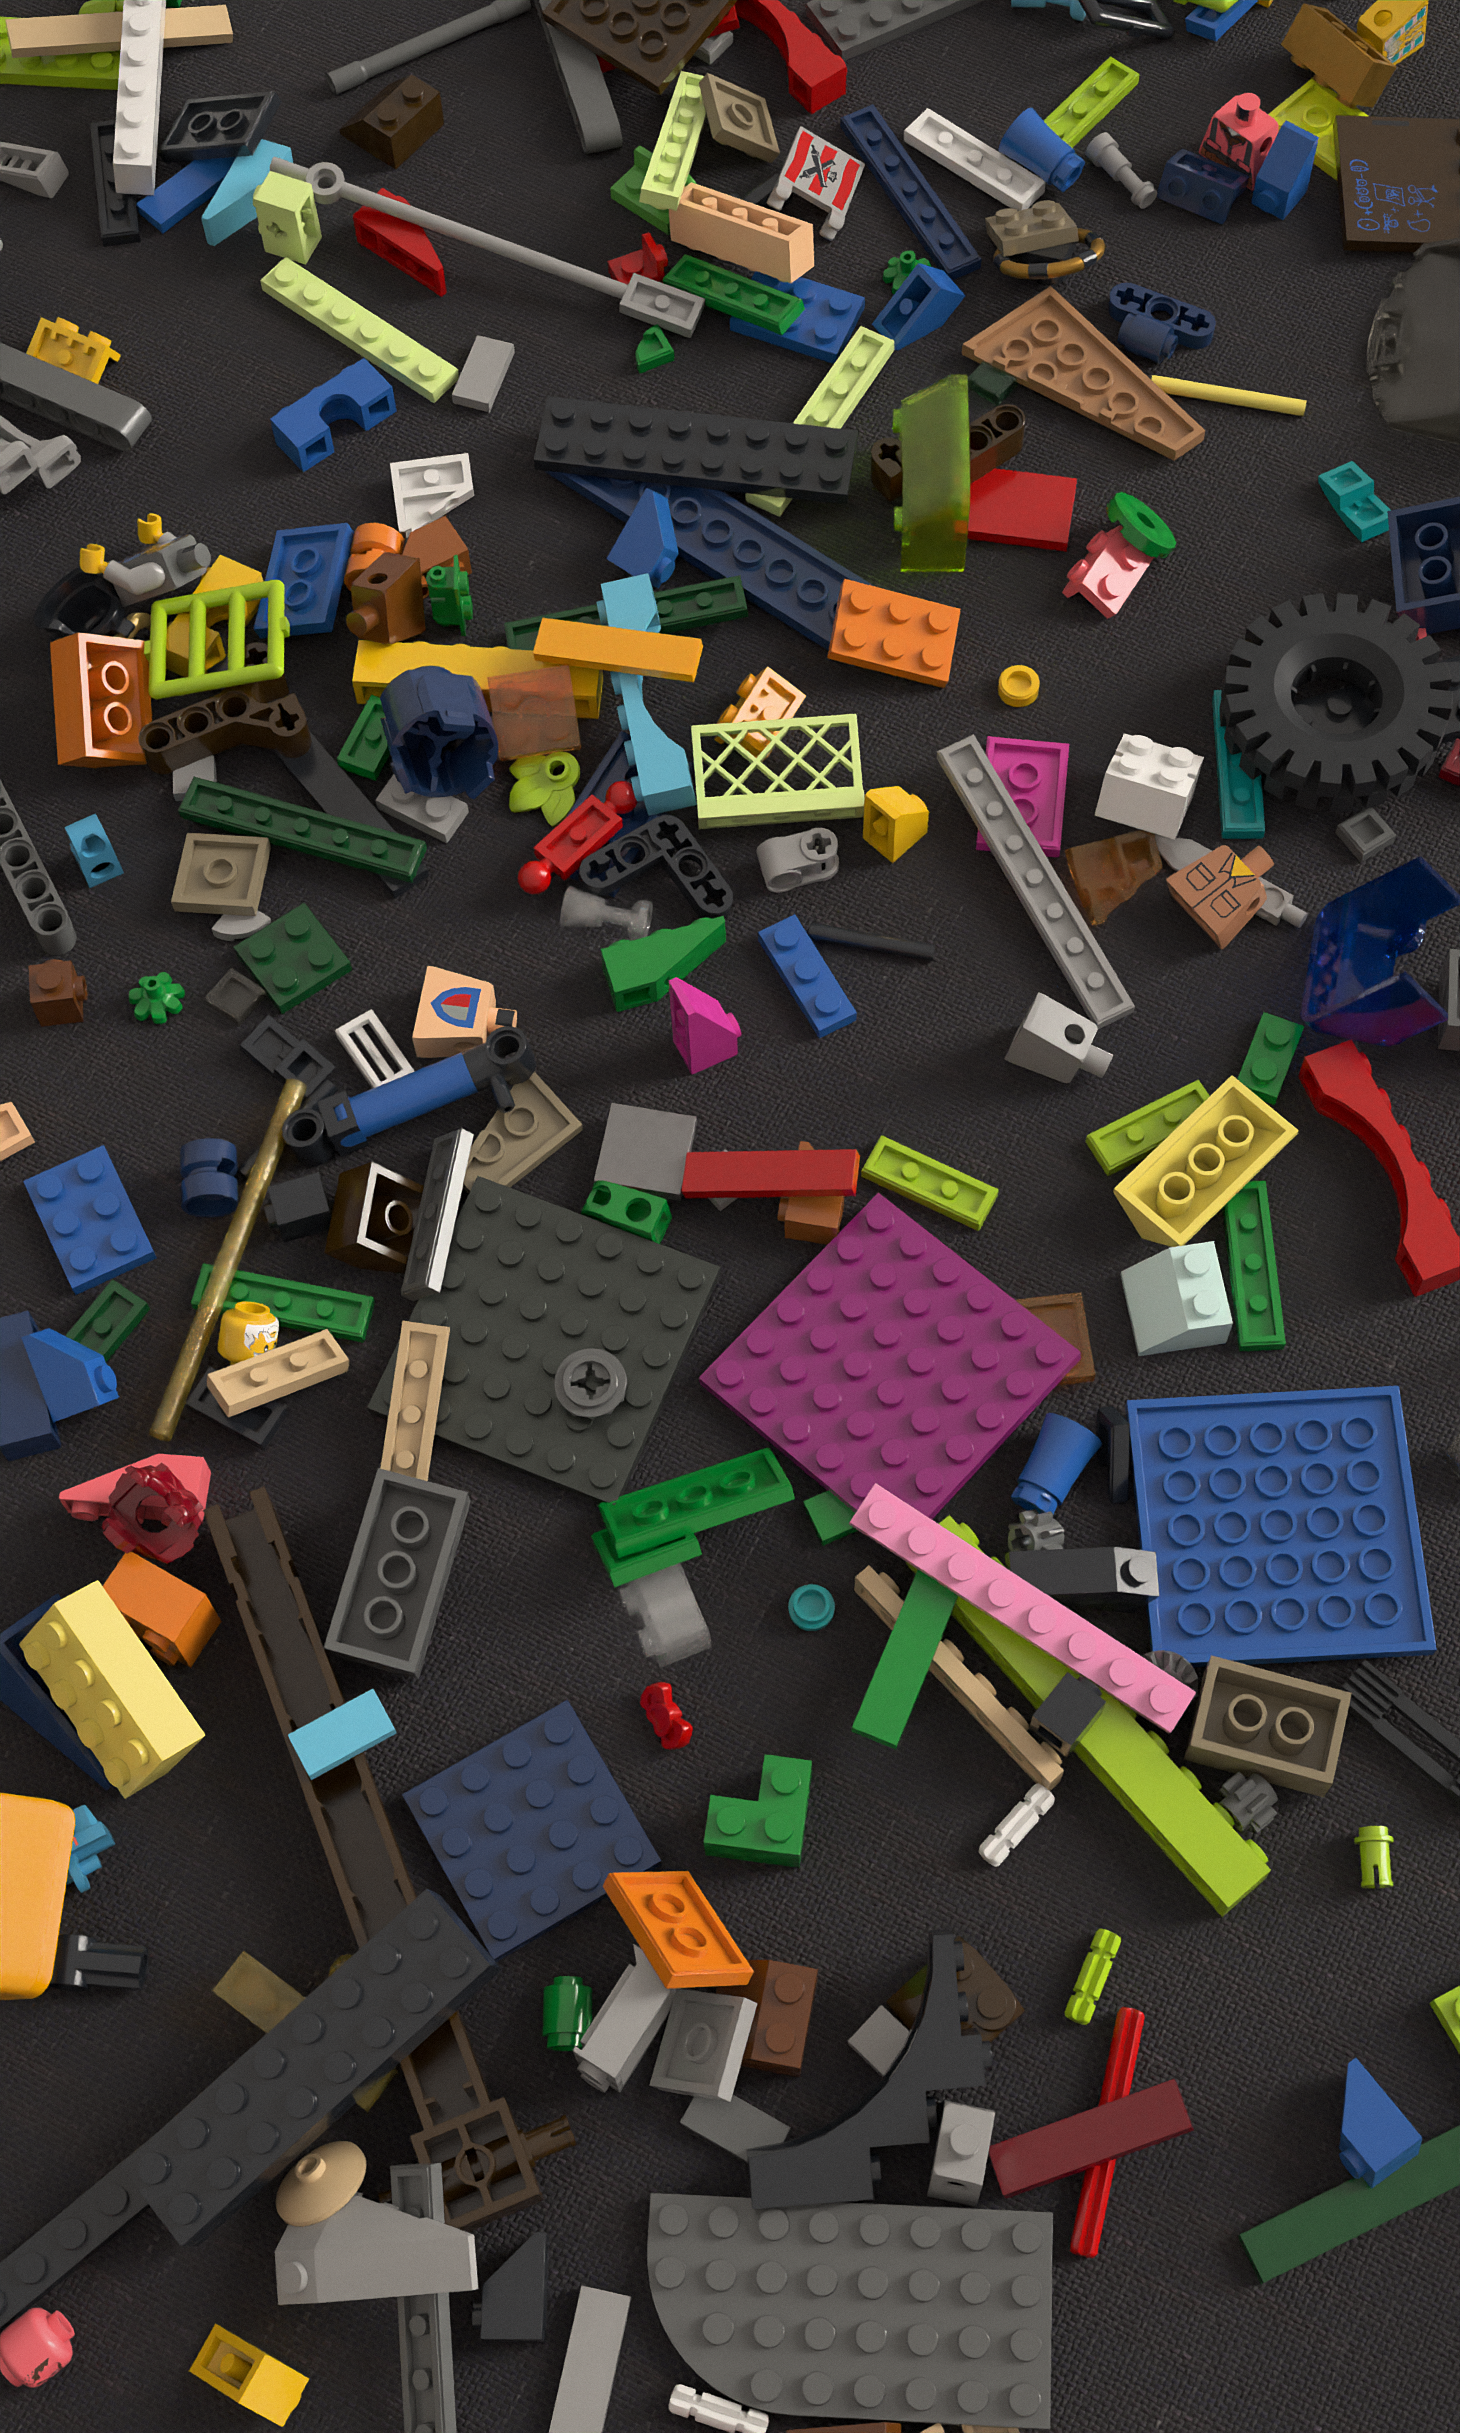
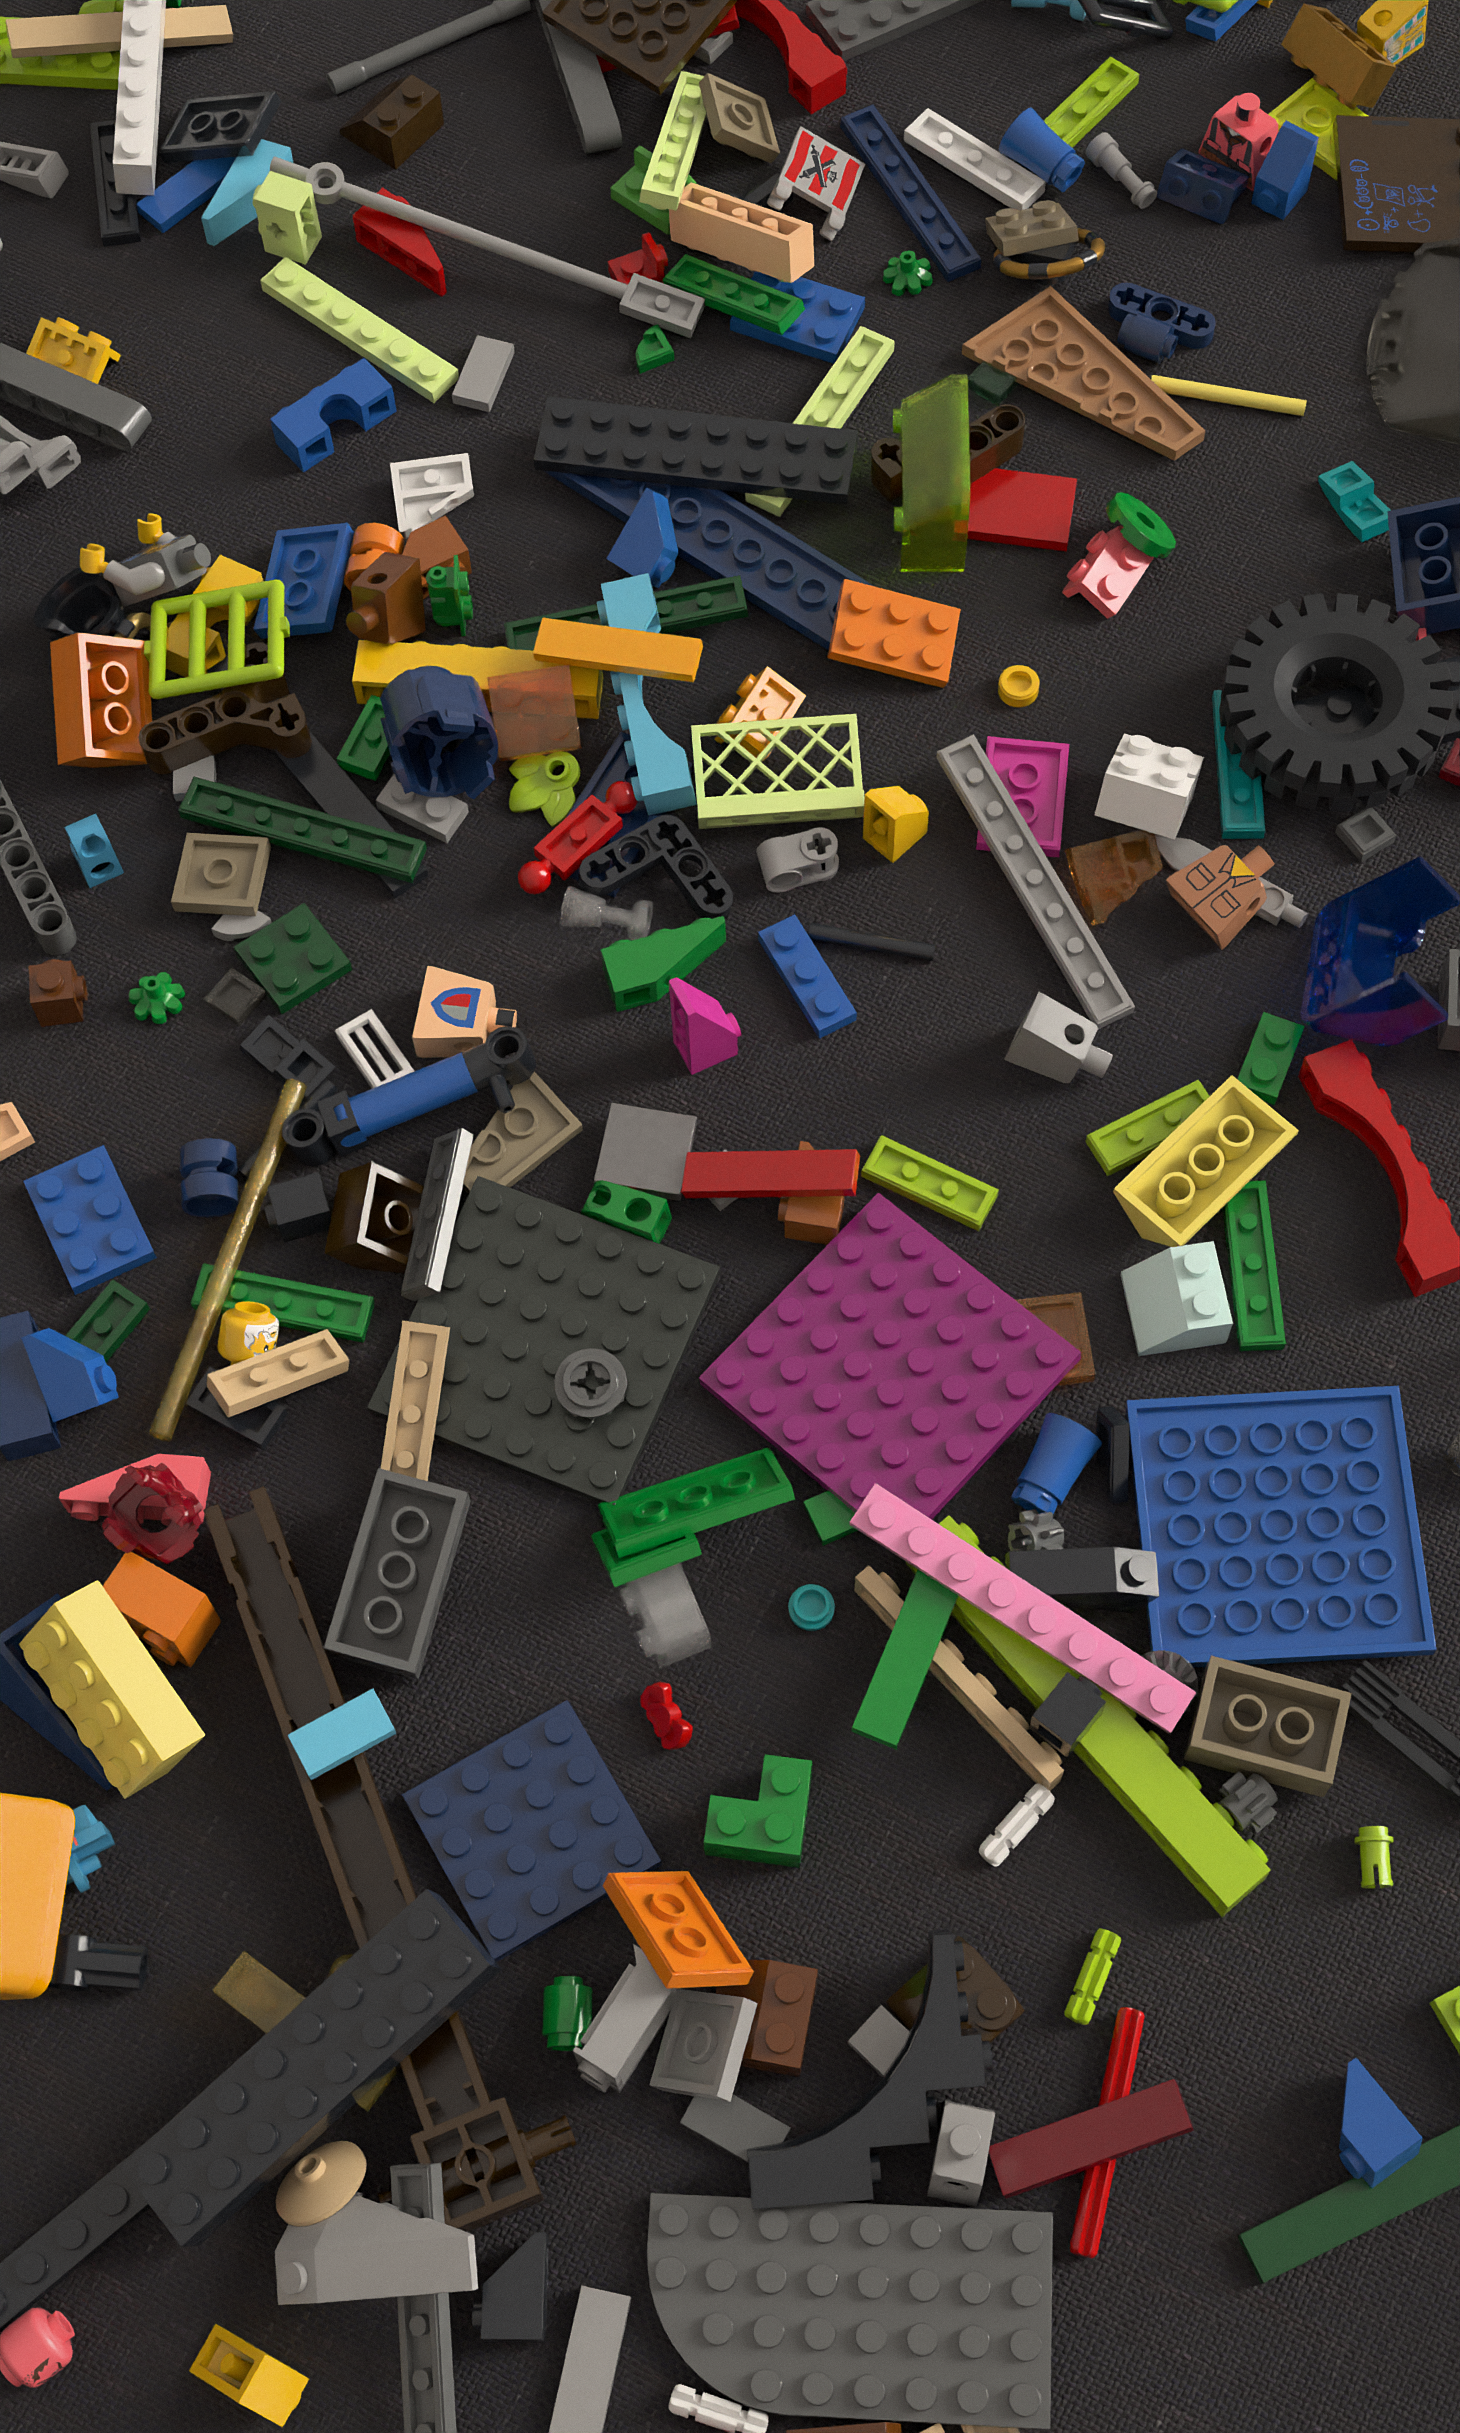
blue slope [872,263,965,351] -> none

